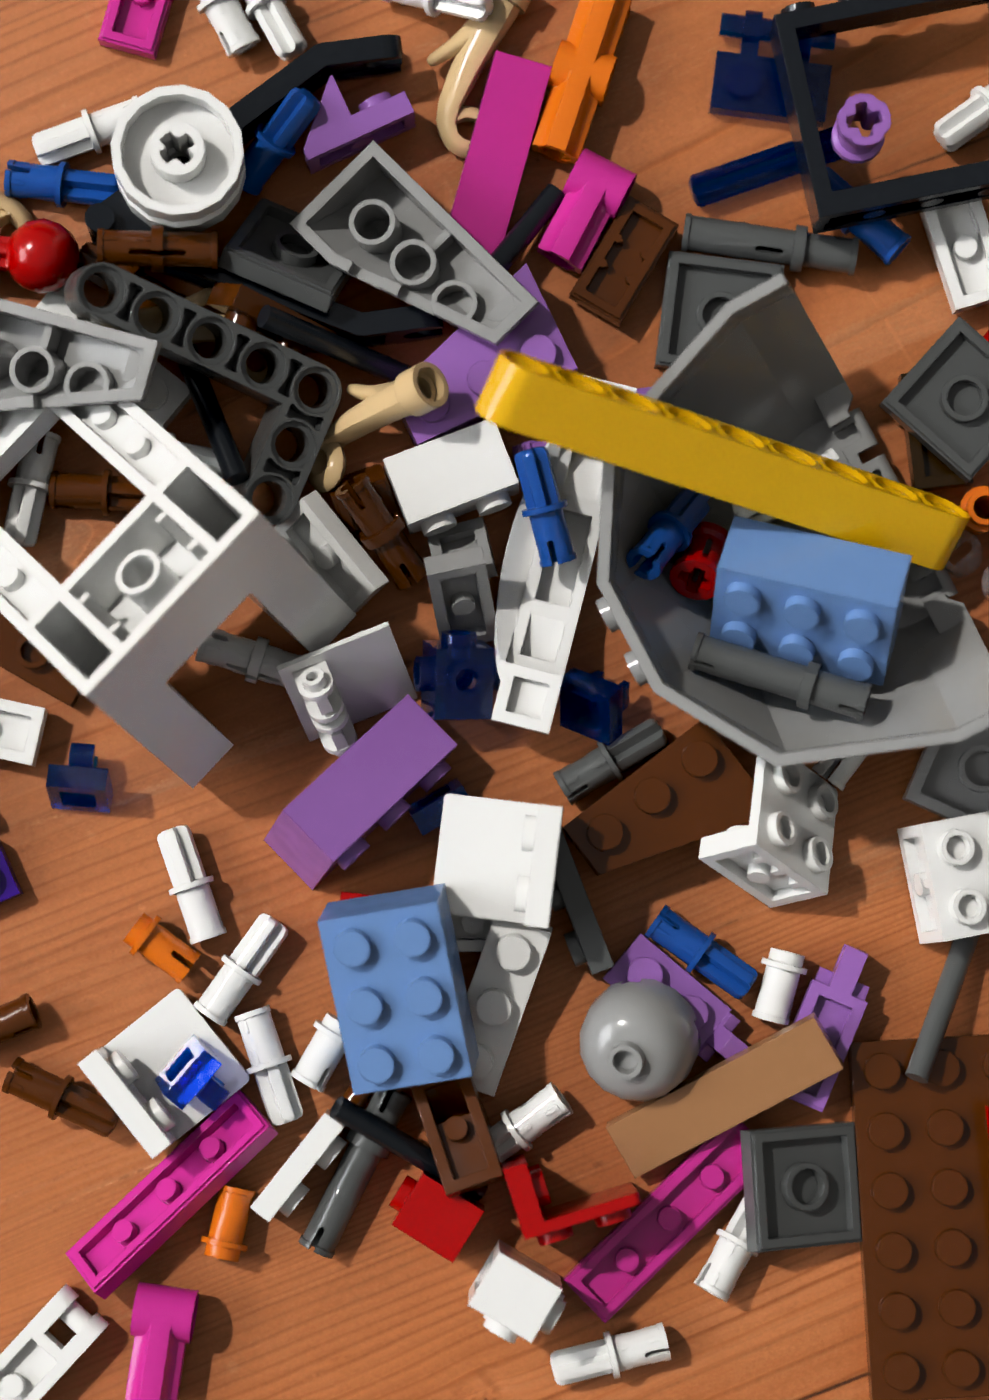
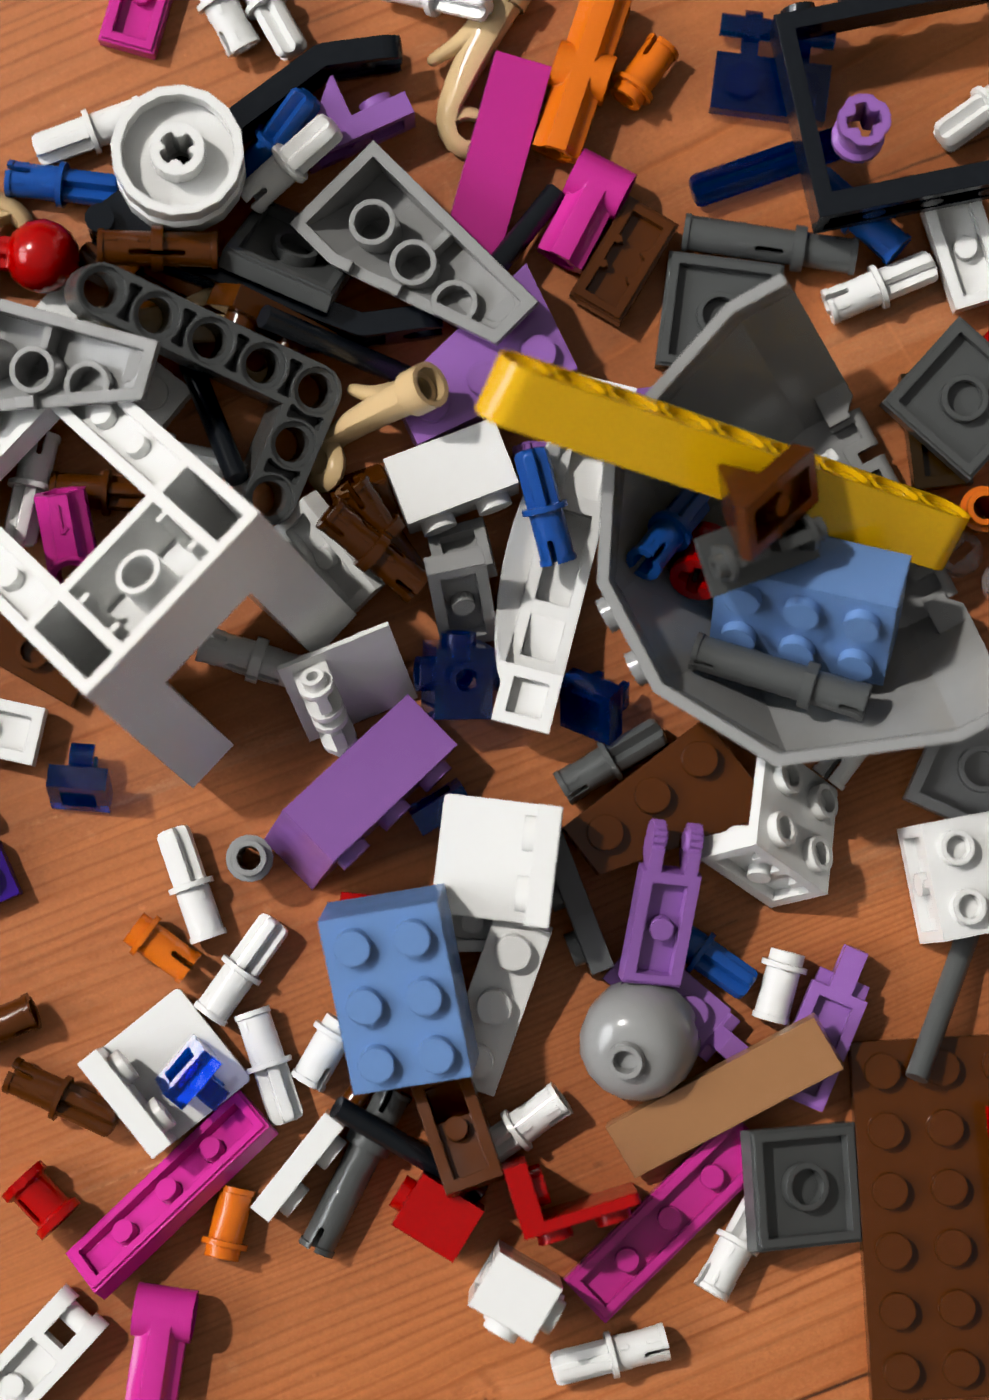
none -> red bush [1,1160,81,1240]
none -> dark pink piece [34,486,97,585]
none -> light grey pin [226,834,274,882]
none -> white axle [241,113,343,214]
none -> reddish brown pin [316,498,428,603]
none -> orange pin [610,33,679,111]
none -> medium lavender hinge [618,818,704,988]
none -> dark grey hinge [693,513,828,598]
none -> reddish brown slope [717,443,819,562]
none -> white axle [820,251,939,325]

